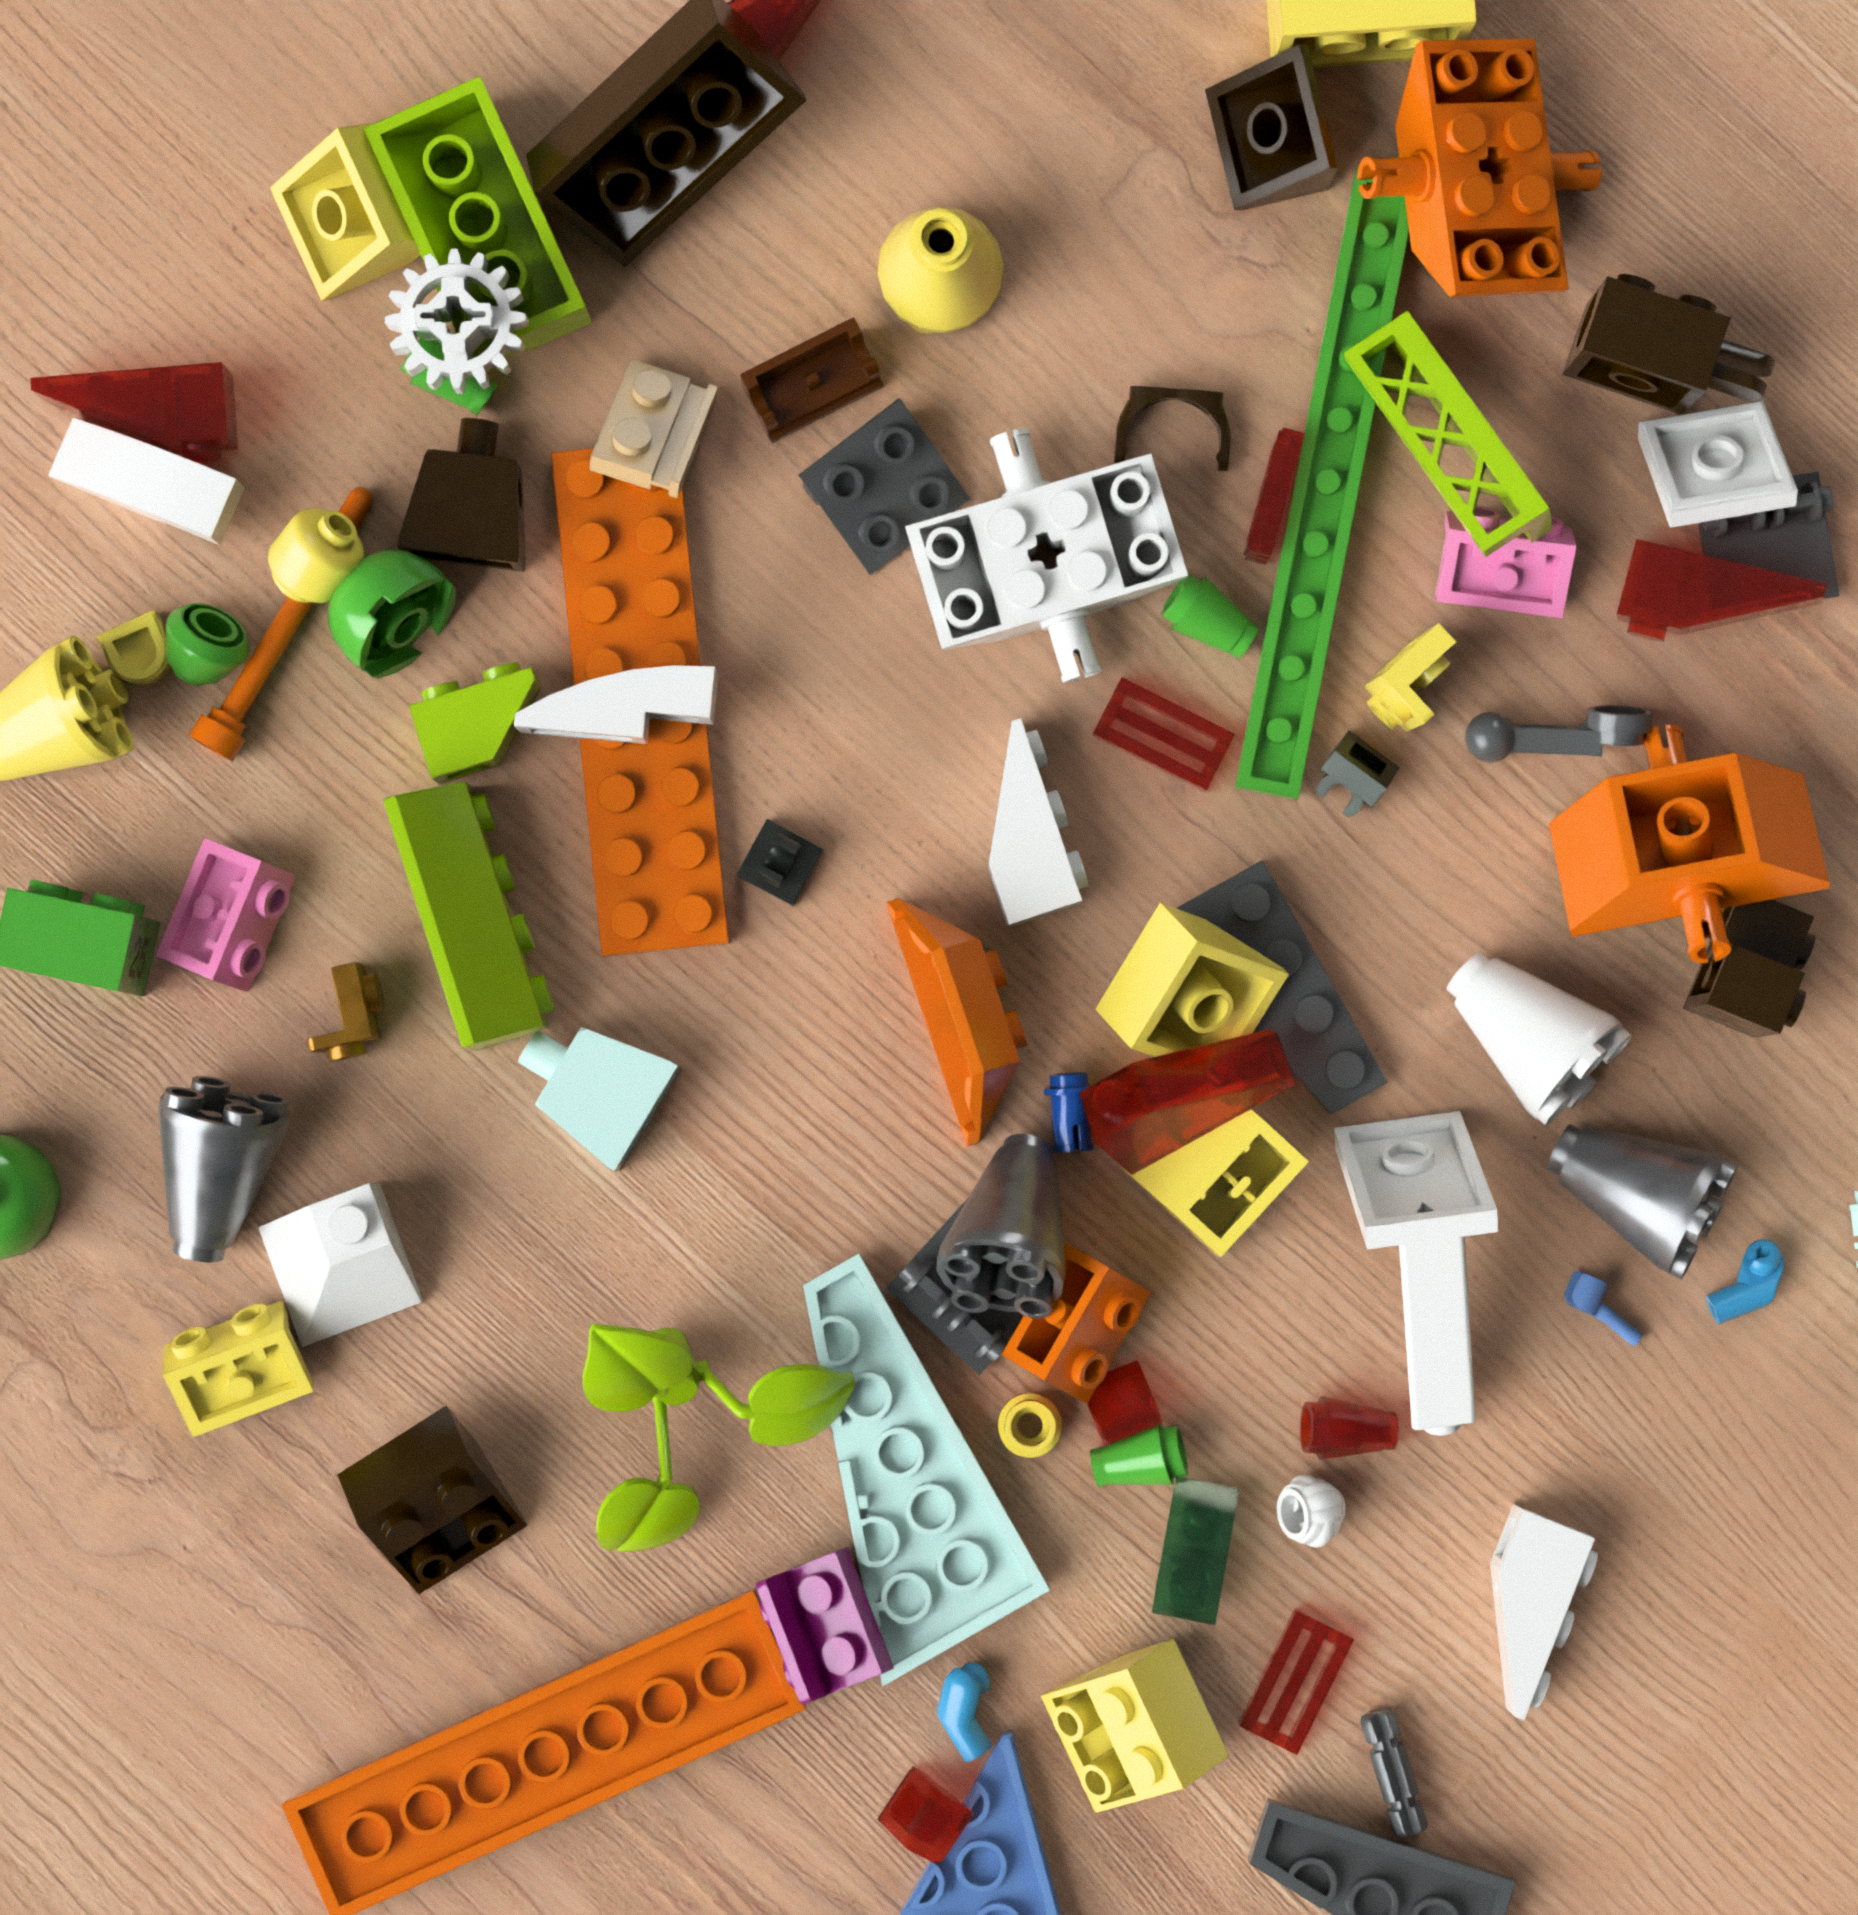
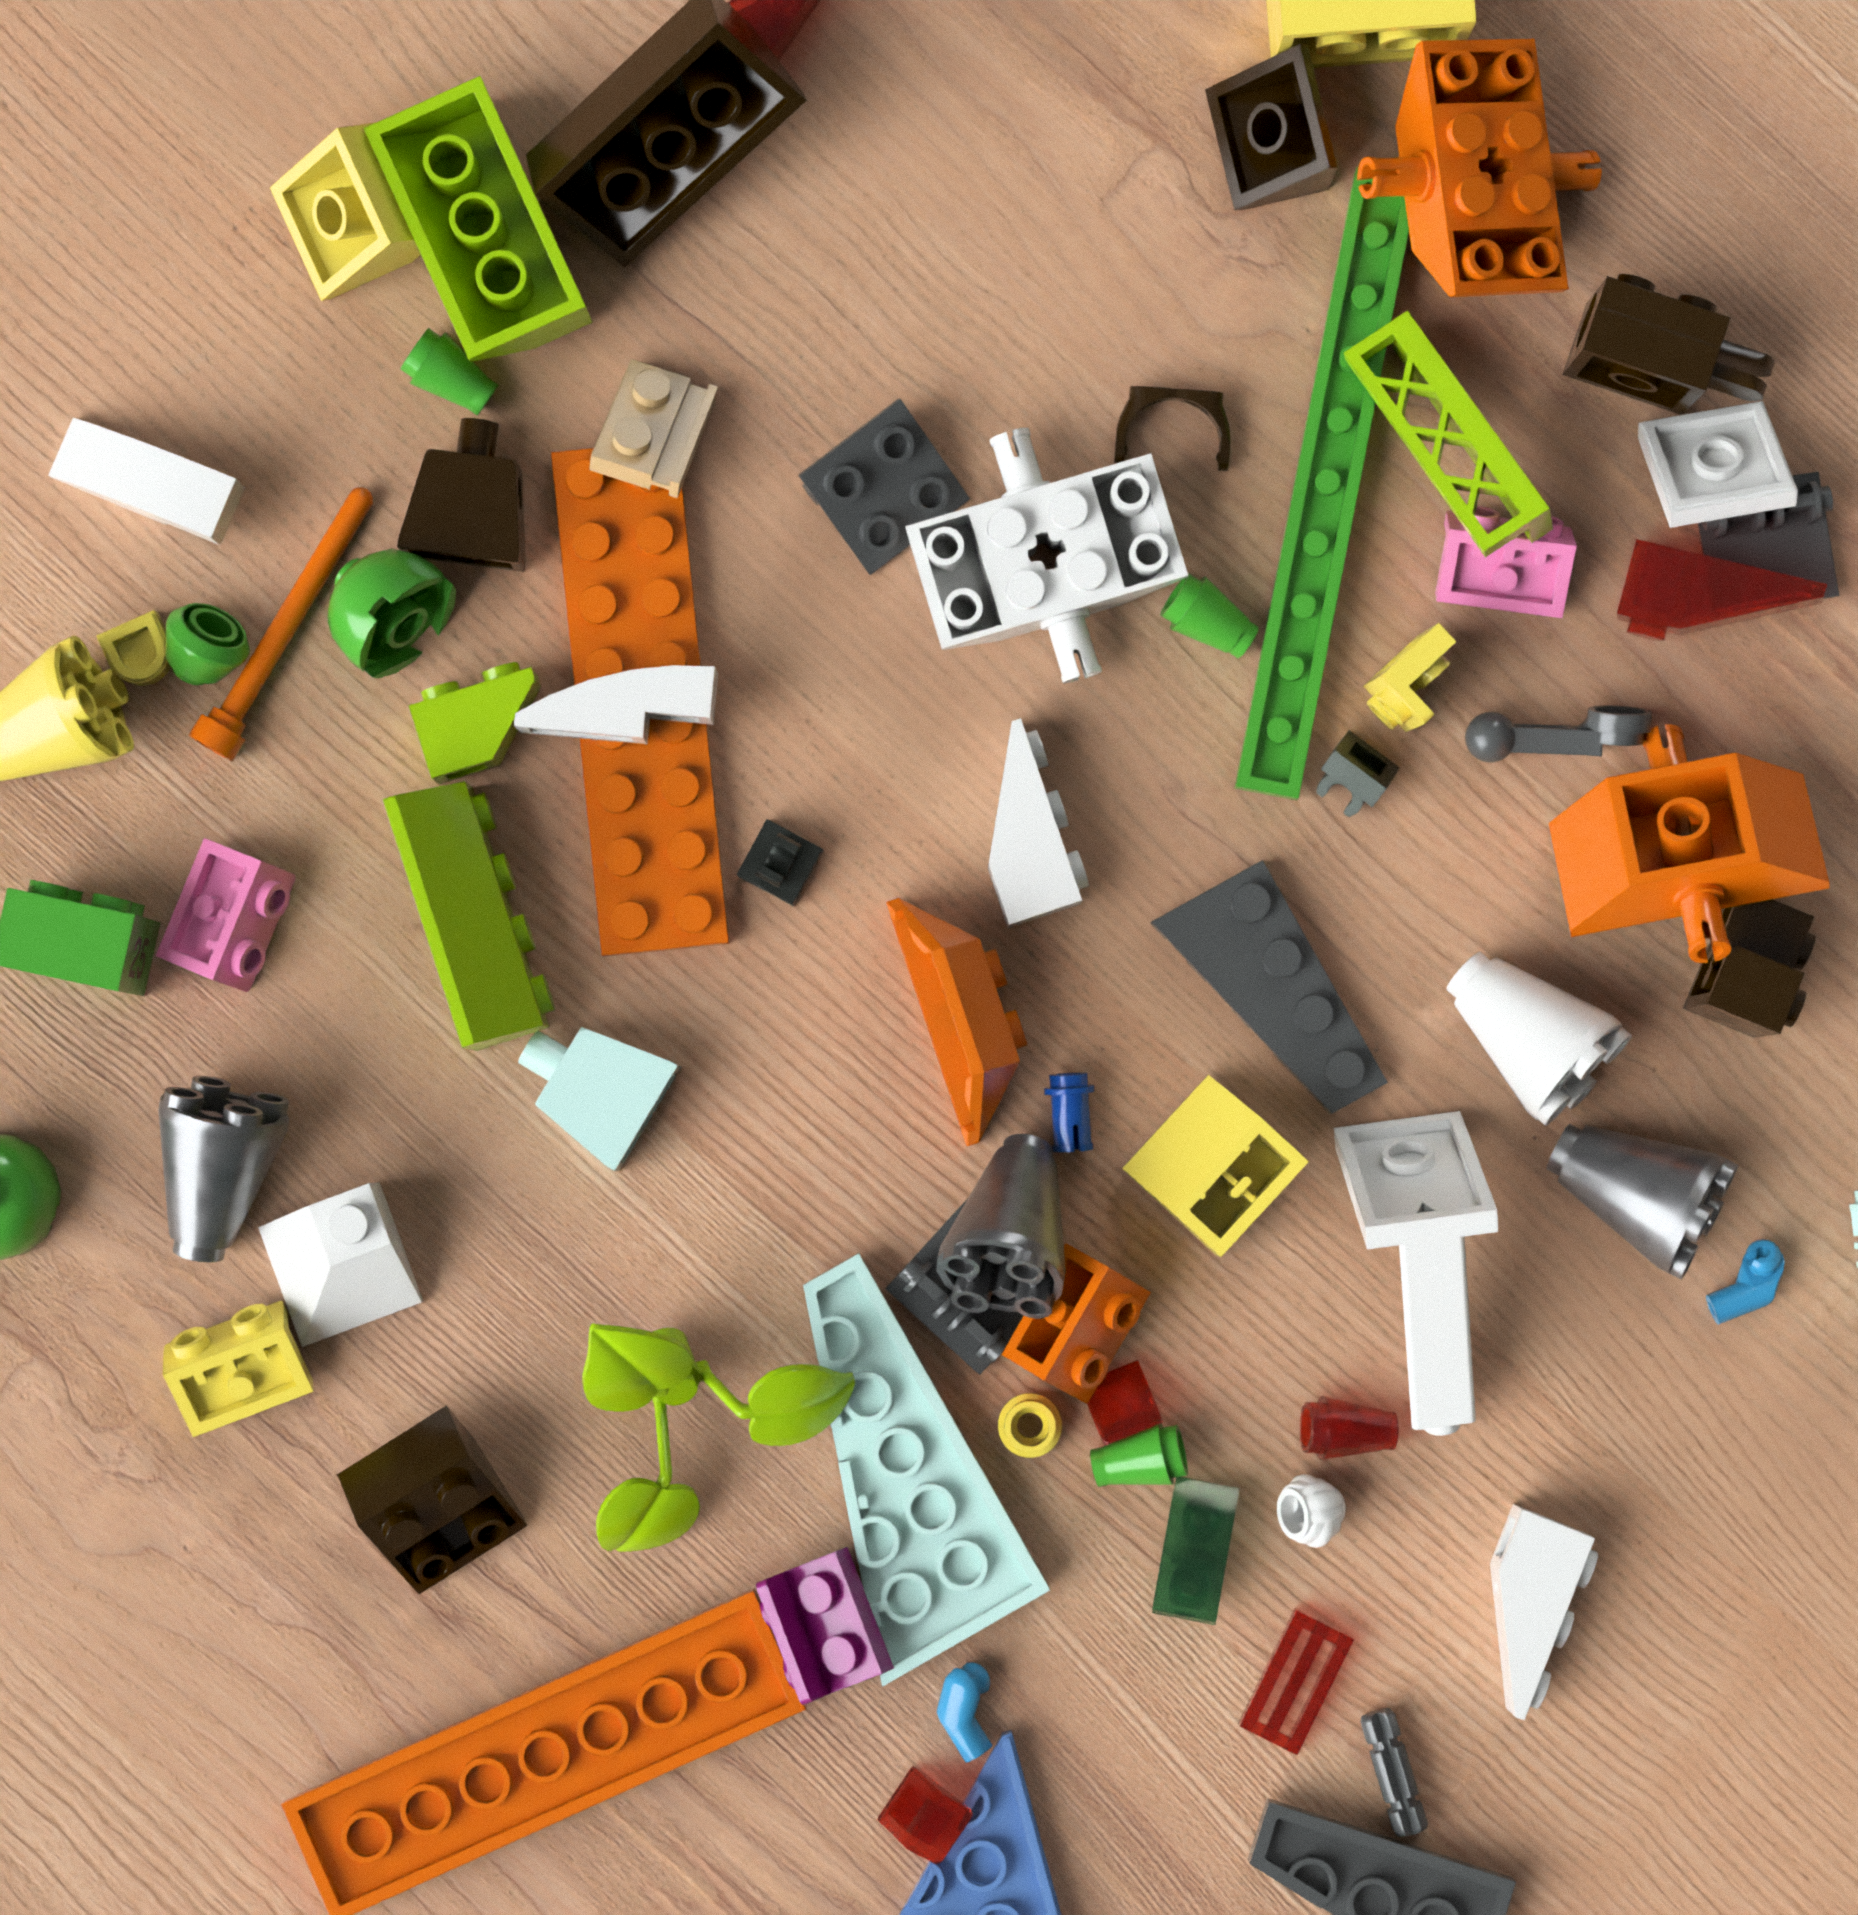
clear red slope [30,362,238,462] -> none
light yellow head [268,508,364,603] -> none
pearl gold bracket [307,962,384,1062] -> none
white gear [385,249,529,394] -> none
reddish brown hinge [740,317,884,443] -> none
light yellow cone [877,206,1004,334] -> none
light yellow slope [1041,1638,1229,1813] -> none
clear red slope [1079,1029,1297,1175] -> none
clear red tile [1092,677,1235,792] -> none
light yellow slope [1095,903,1289,1080] -> none
clear red tile [1243,427,1305,565] -> none
medium blue hand [1564,1271,1643,1346] -> none

